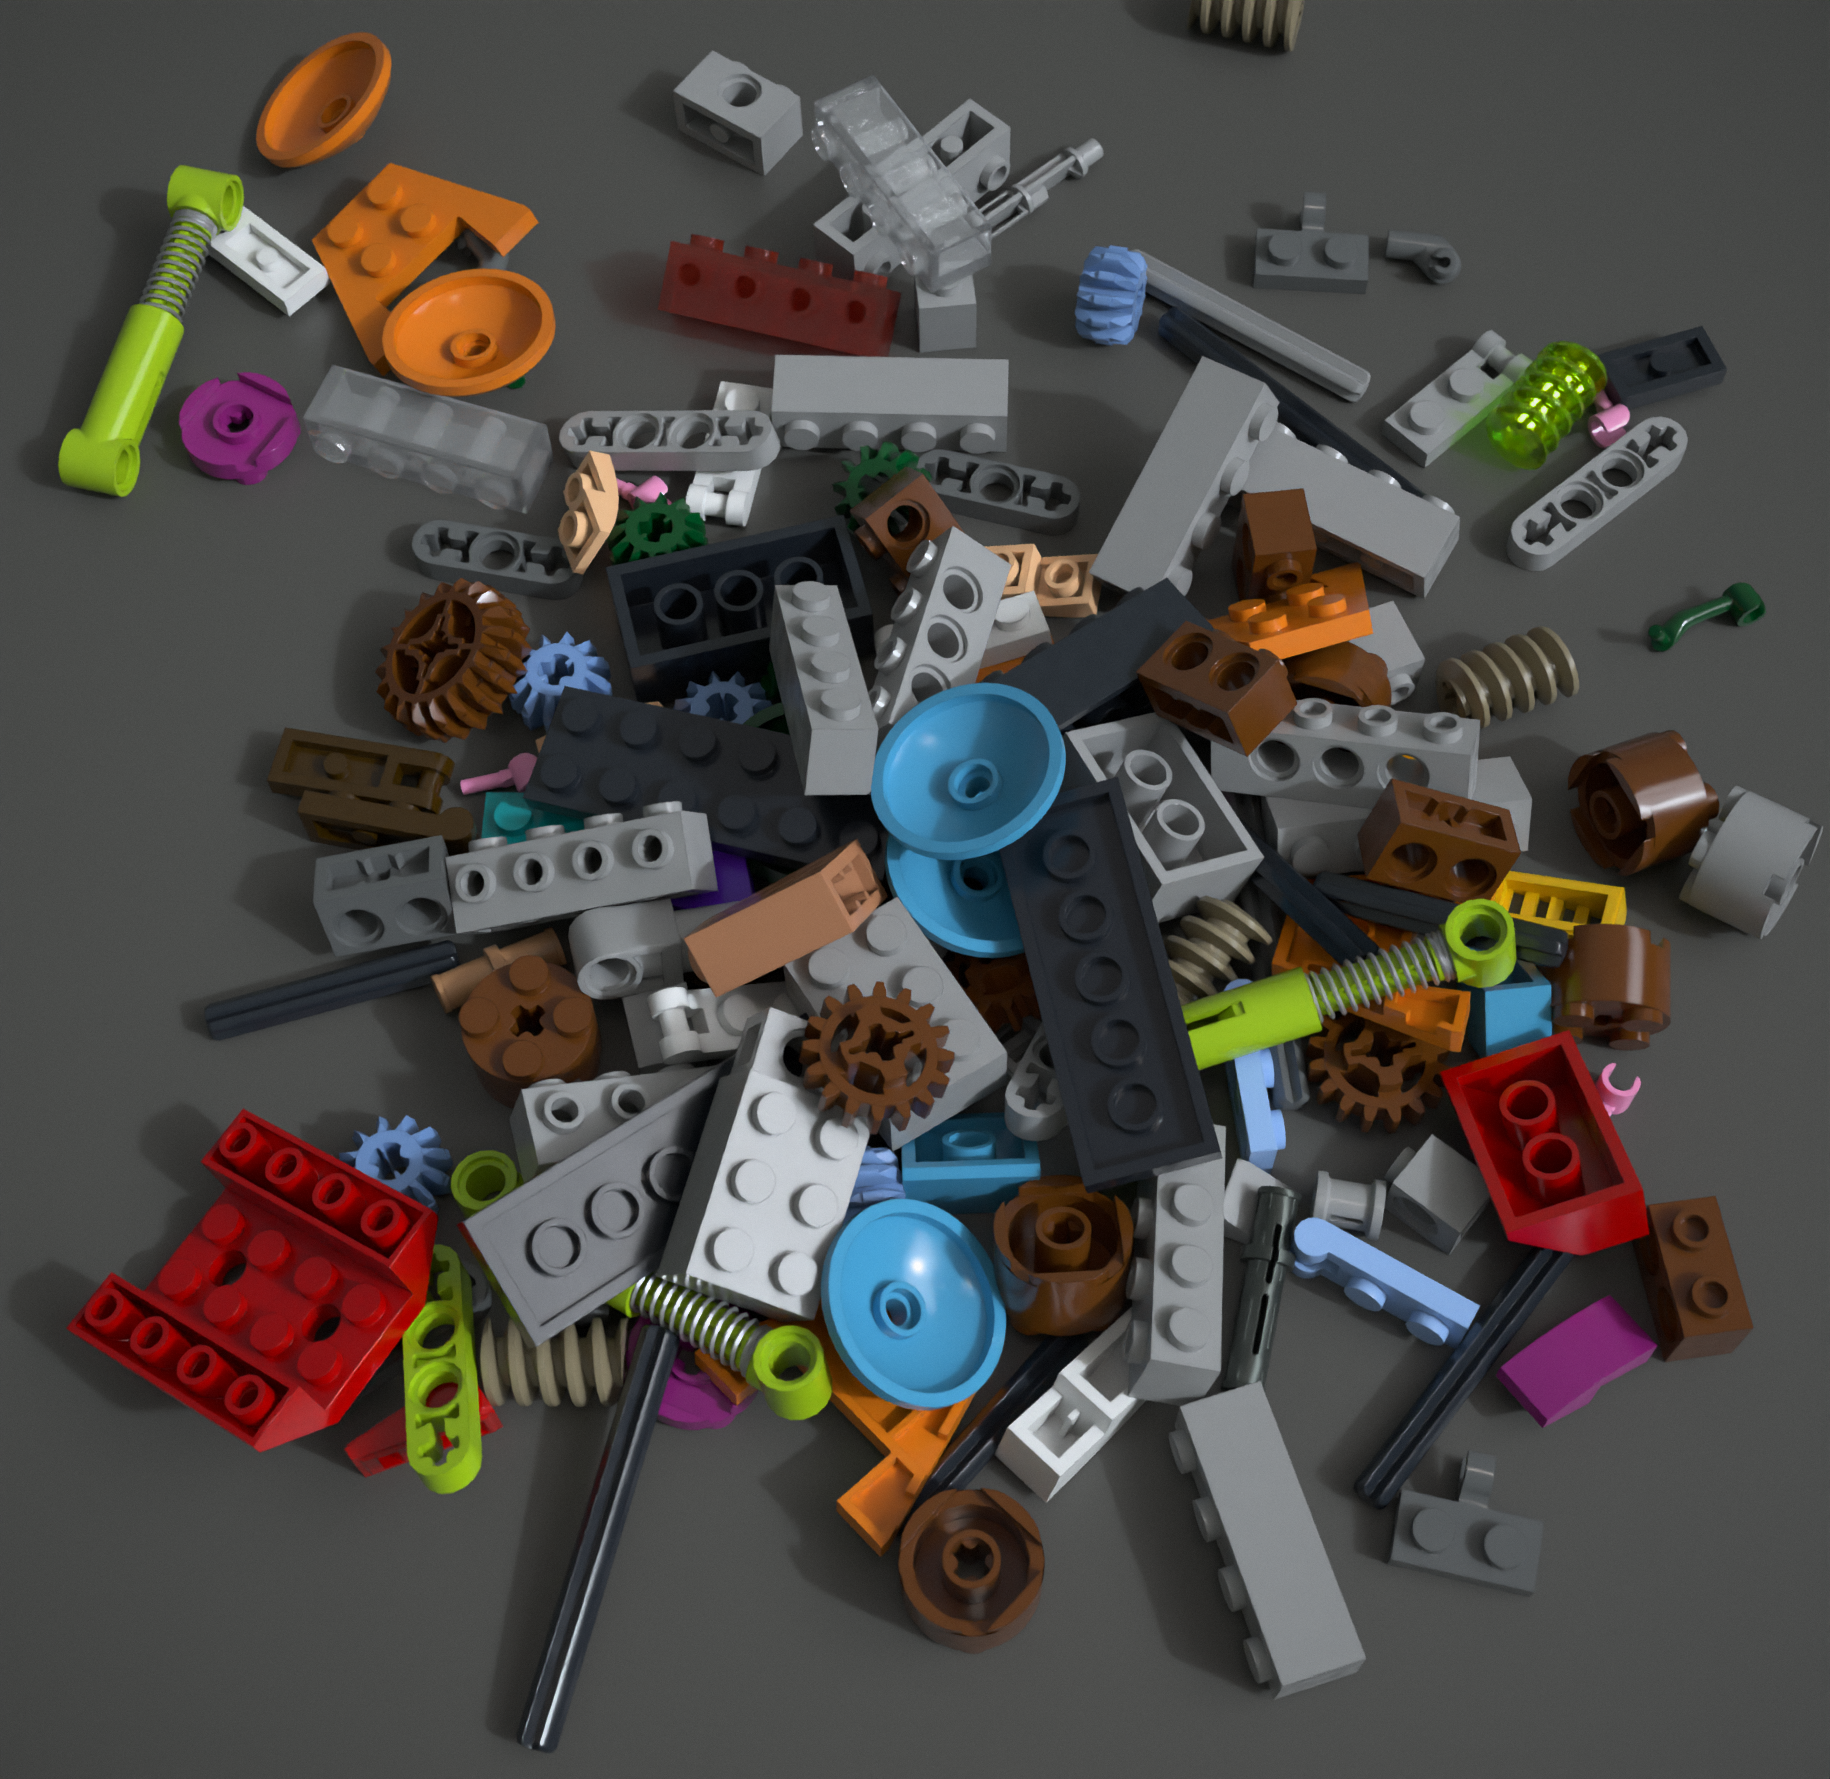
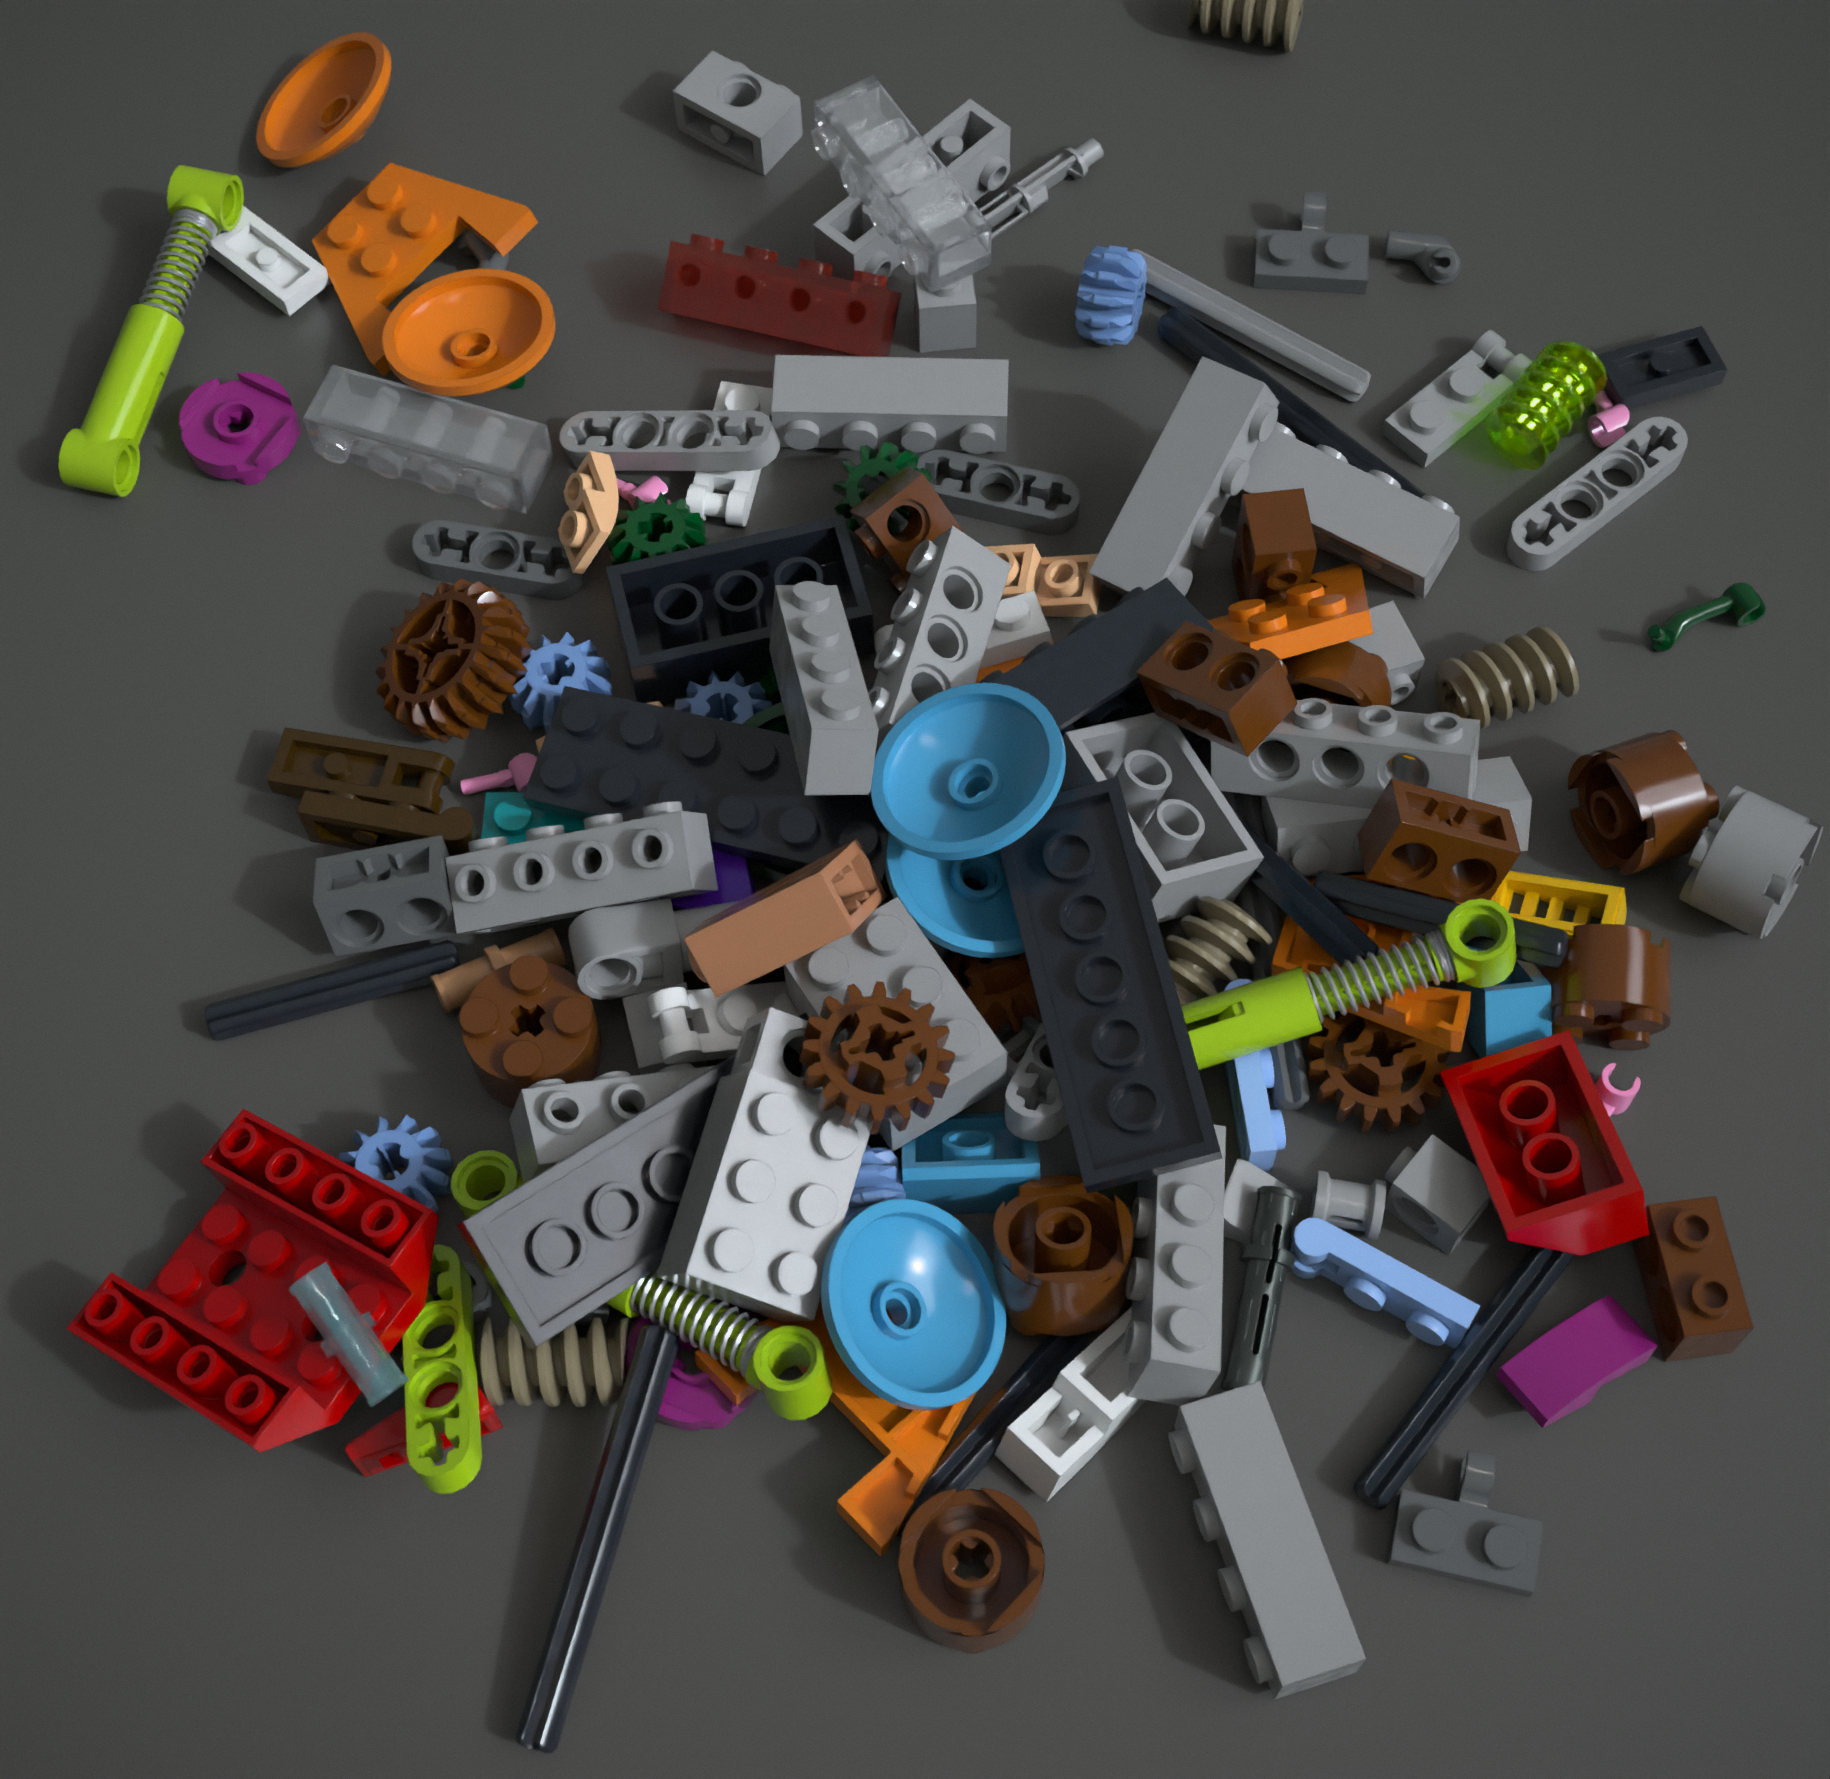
none -> clear light blue pin [288,1262,409,1407]

